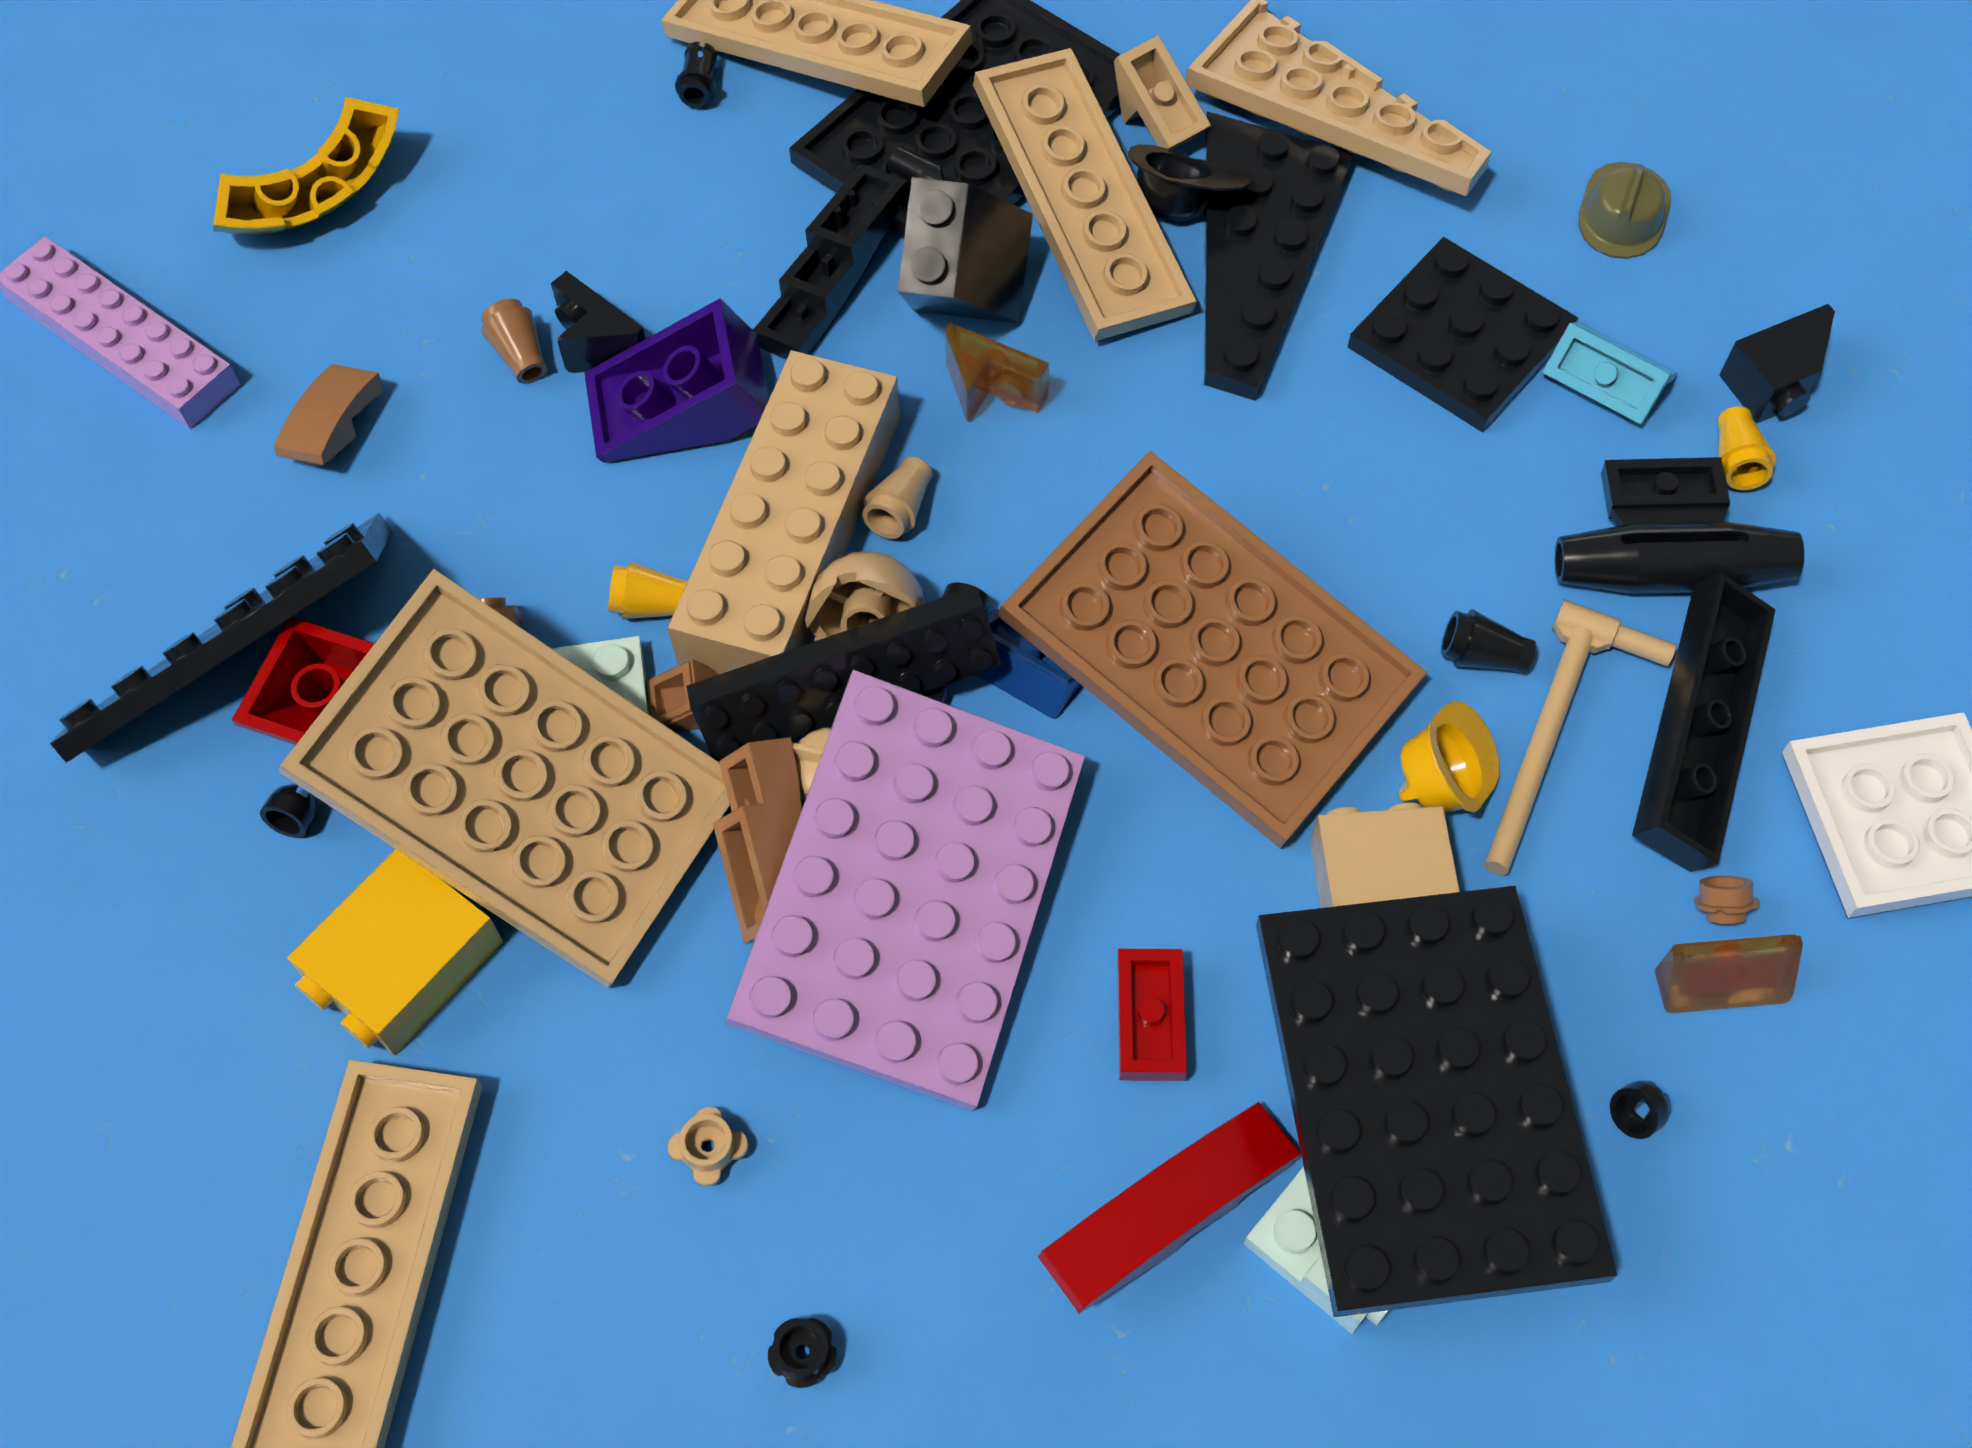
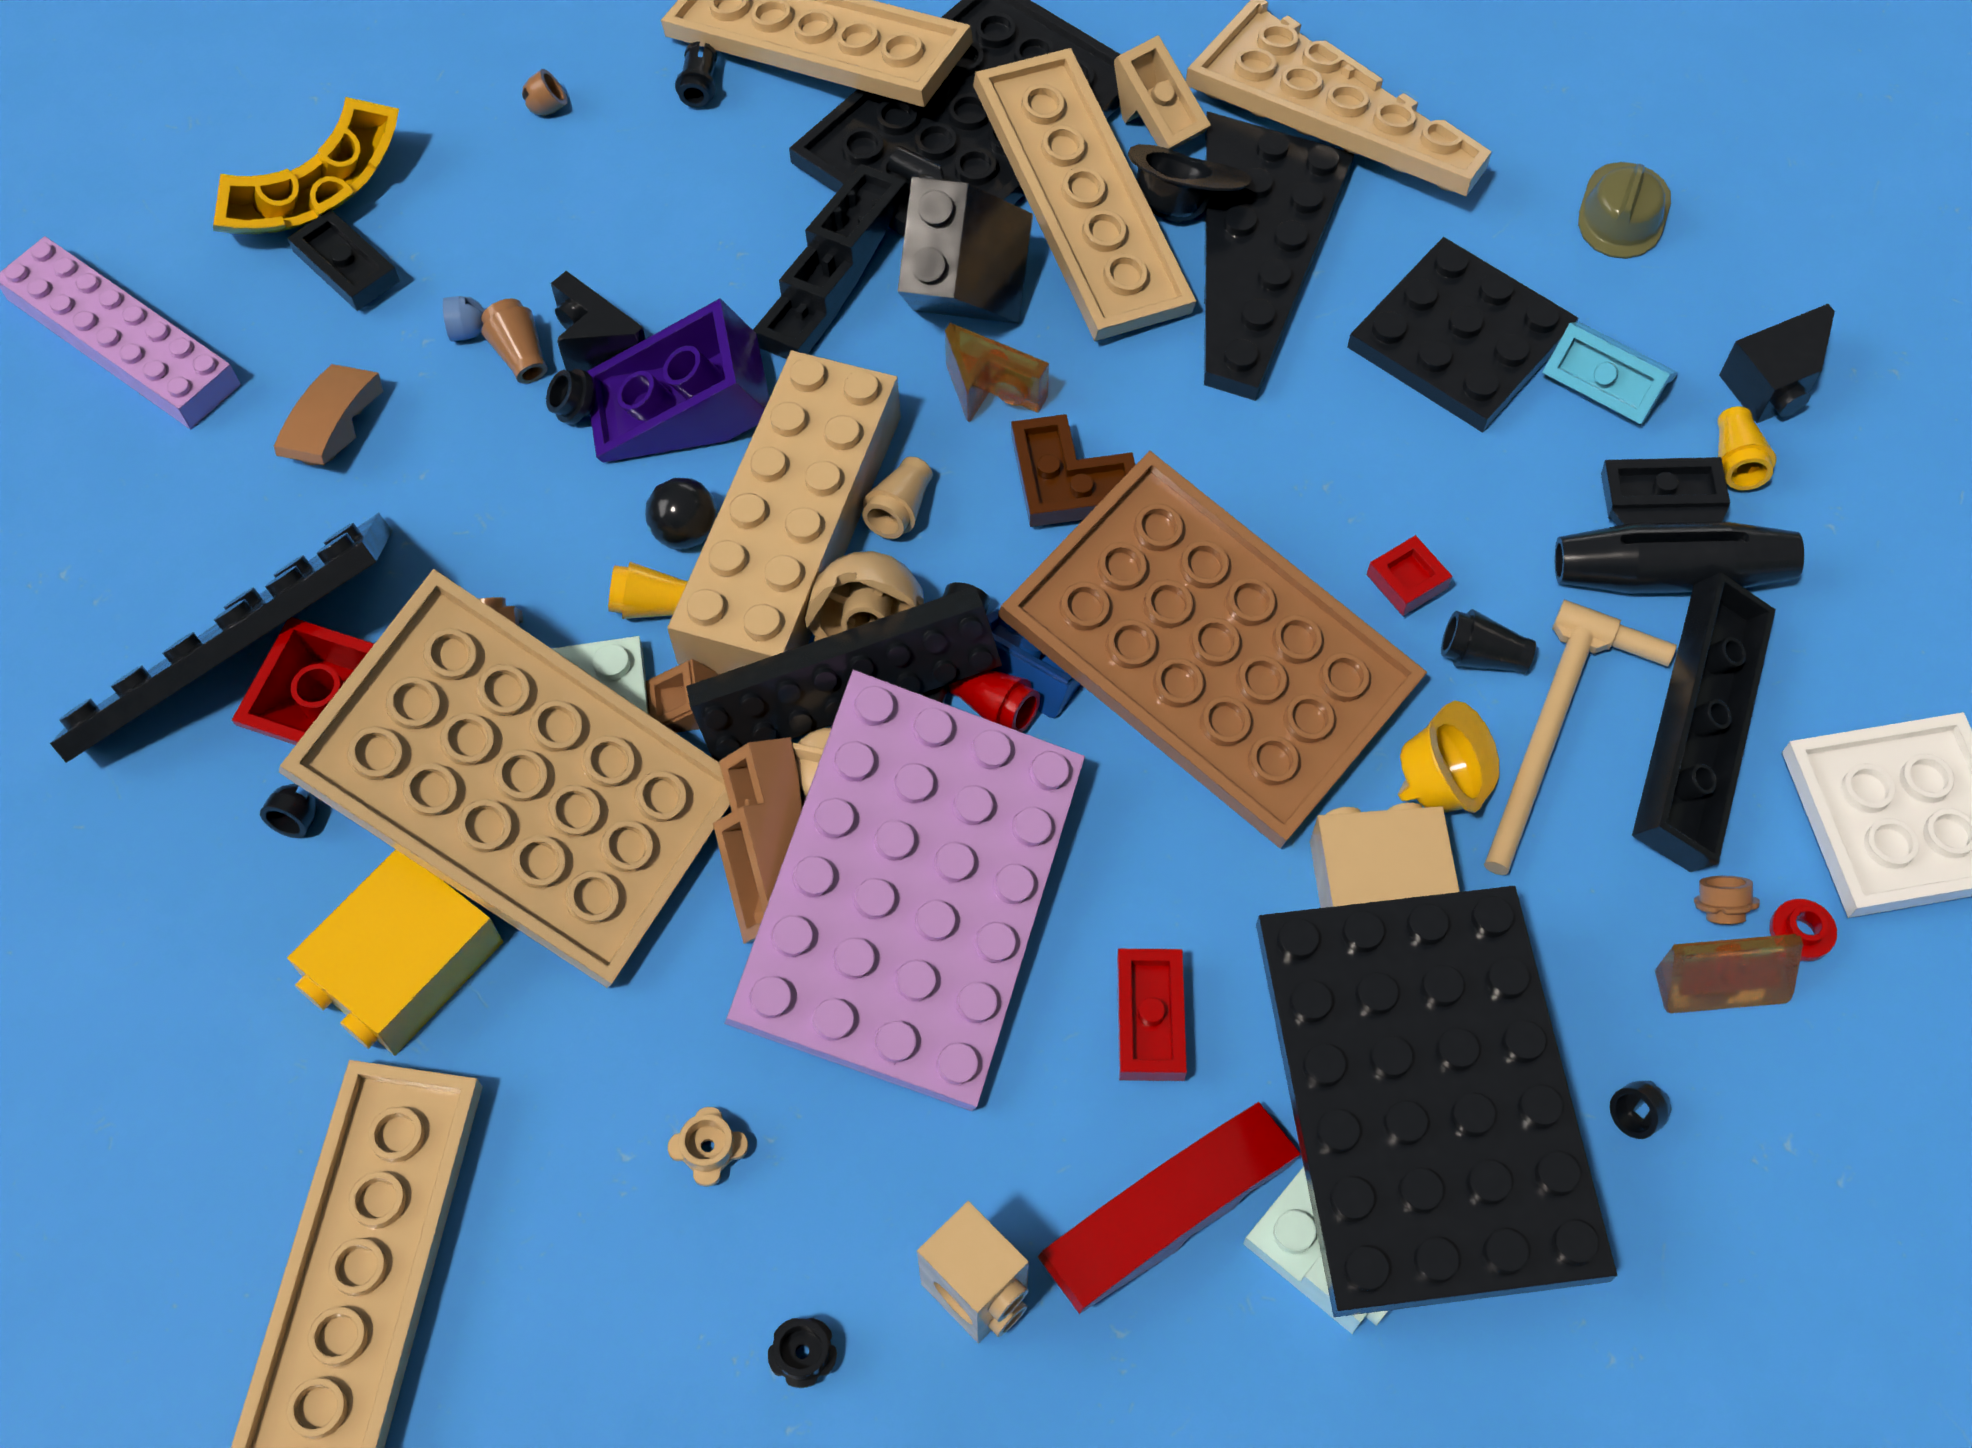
none -> black plate [287,209,400,311]
none -> medium blue hinge [443,296,484,342]
none -> medium nougat hinge [522,69,567,116]
none -> black plate [546,369,596,425]
none -> black piece [645,478,718,549]
none -> tan brick [917,1201,1029,1344]
none -> red cone [948,670,1040,732]
none -> reddish brown plate [1011,414,1135,527]
none -> red plate [1366,535,1453,616]
none -> red plate [1770,899,1837,961]

